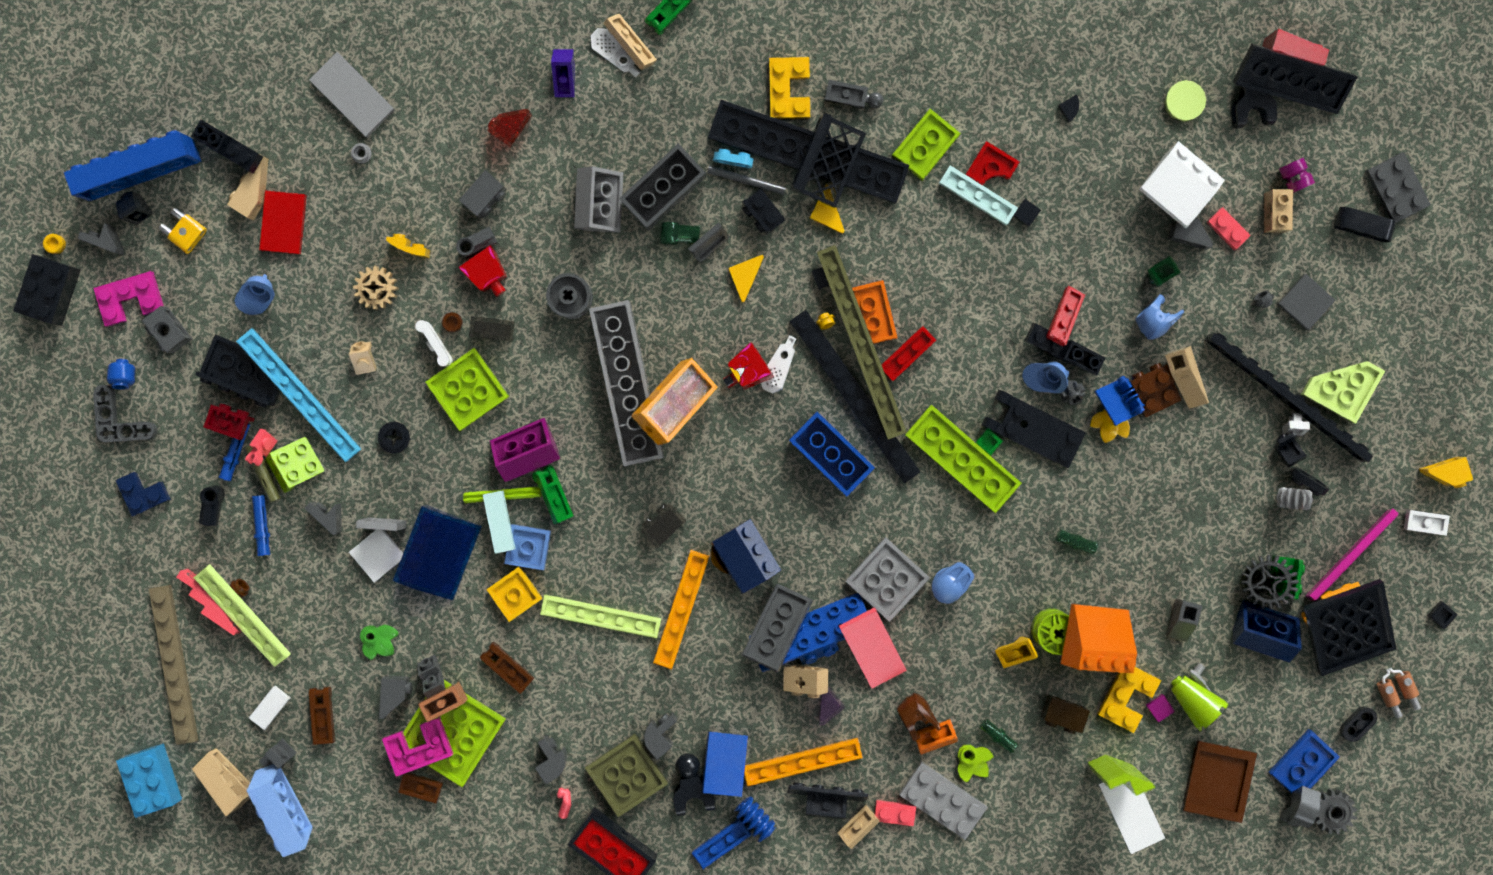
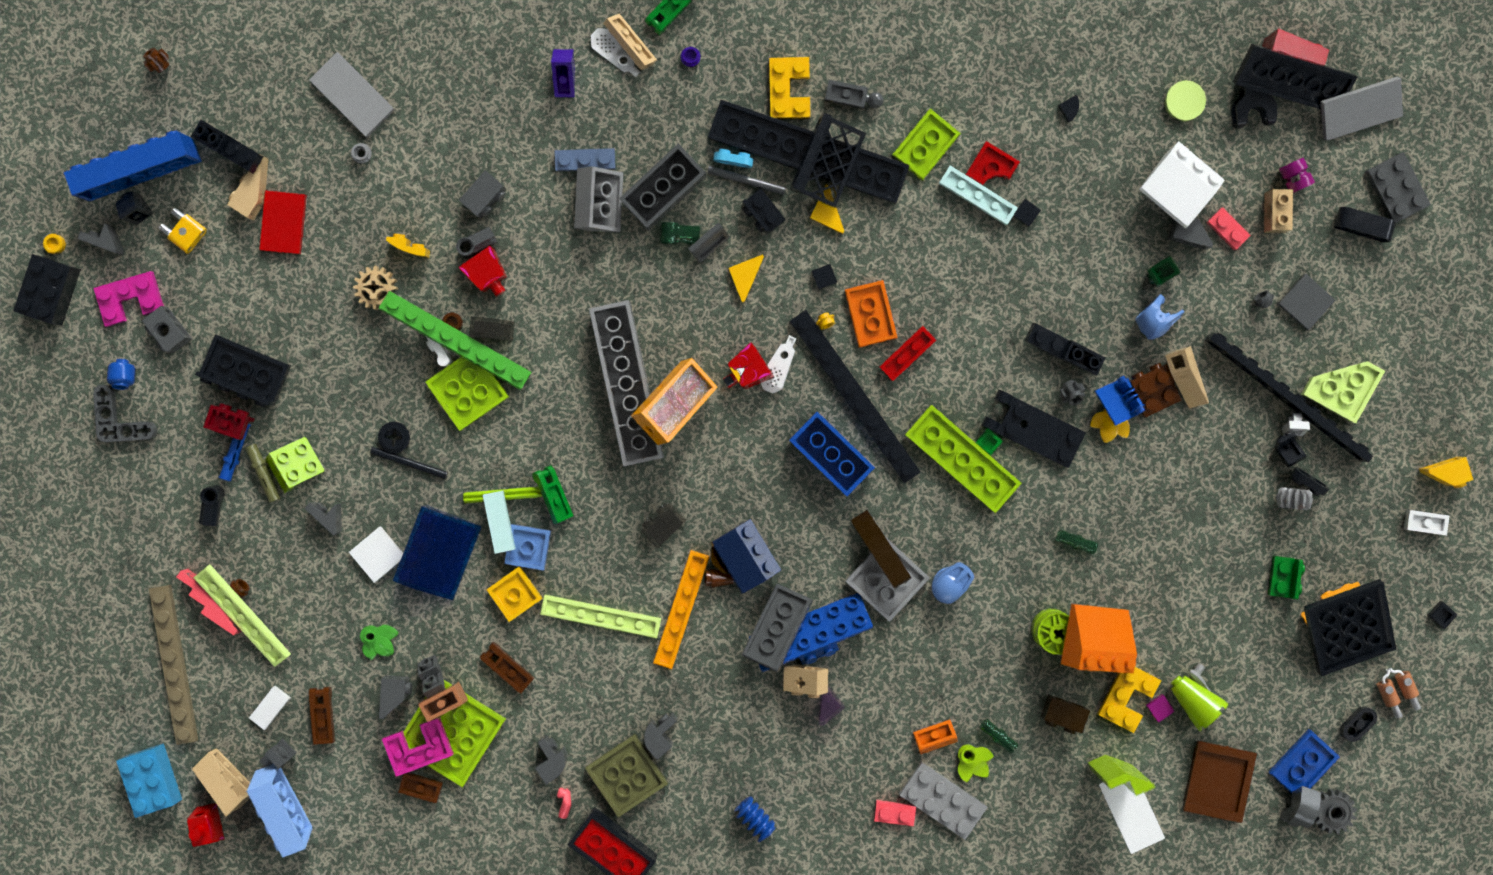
dark blue plate [115,472,171,516] -> none
medium blue piece [235,274,275,315] -> none
medium azure tile [236,328,361,463] -> none
coral plate [245,429,277,466] -> none
blue pin [252,495,271,556] -> none
tan bracket [349,341,376,375] -> none
light grey tile [356,517,407,531] -> none
clear red slope [487,109,532,148] -> none
magenta slope [490,418,560,482] -> none
dark grey wheel [546,273,593,319] -> none
black piece [673,753,715,816] -> none
blue tile [692,818,752,869] -> none
blue tile [702,732,748,797] -> none
light orange tile [744,738,863,787] -> none
black bracket [787,783,868,820] -> none
olive plate [817,245,907,440] -> none
tan plate [837,805,880,849] -> none
coral tile [839,607,907,689] -> none
reddish brown helmet [896,693,941,742] -> none
yellow slope [995,636,1038,668] -> none
medium blue piece [1022,362,1069,393] -> none
tile [1046,286,1085,347] -> none
dark grey slope [1166,598,1202,642] -> none
dark blue slope [1233,600,1302,663] -> none
dark grey gear [1241,555,1299,609] -> none
dark pink tile [1305,509,1399,601] -> none
none -> reddish brown gear [143,47,169,73]
none -> red torso [187,803,225,847]
none -> black bar [370,447,448,479]
none -> bright green plate [379,291,531,390]
none -> sand blue plate [555,148,616,172]
none -> dark purple plate [681,47,701,67]
none -> reddish brown cone [704,568,734,588]
none -> dark brown slope [851,510,911,589]
none -> light grey tile [1320,77,1403,141]

